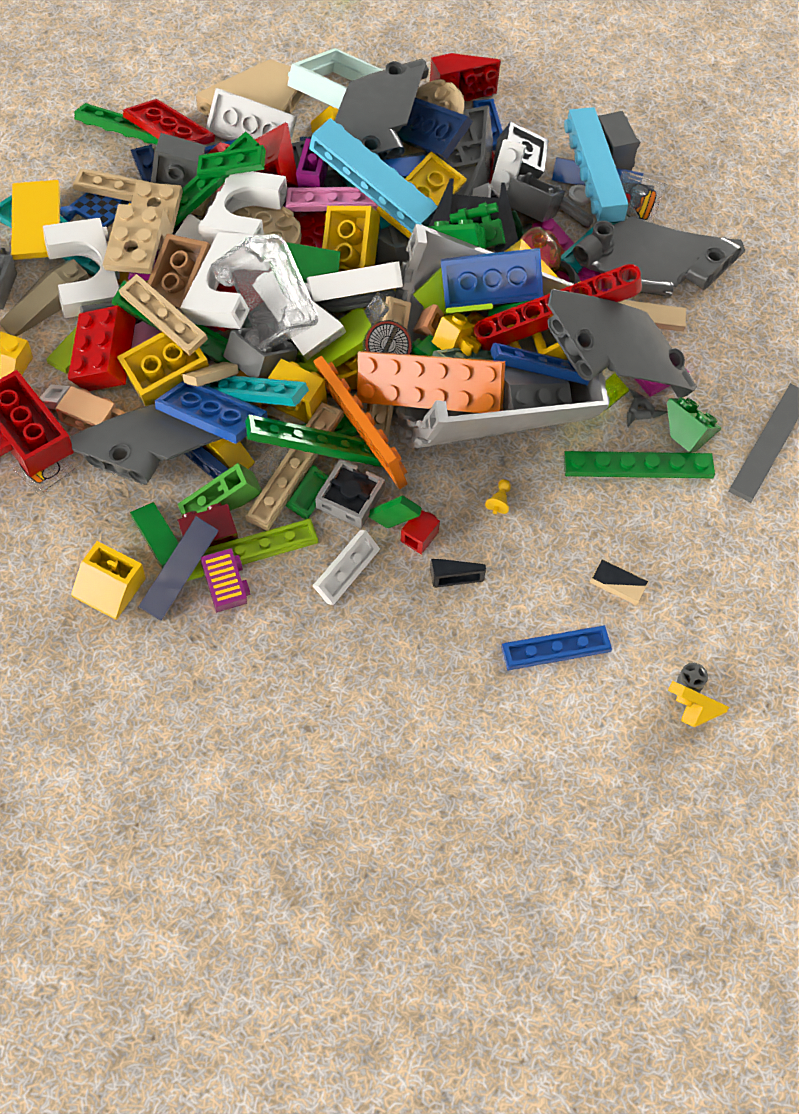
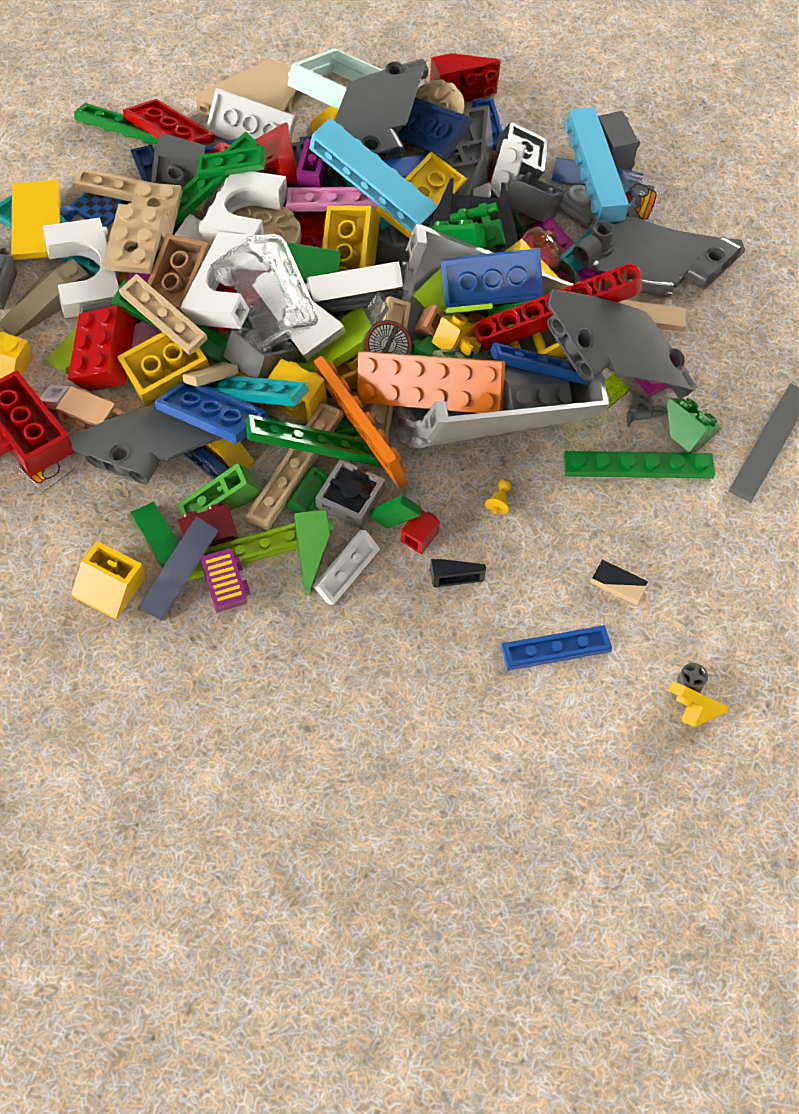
none -> bright green slope [294,510,334,595]

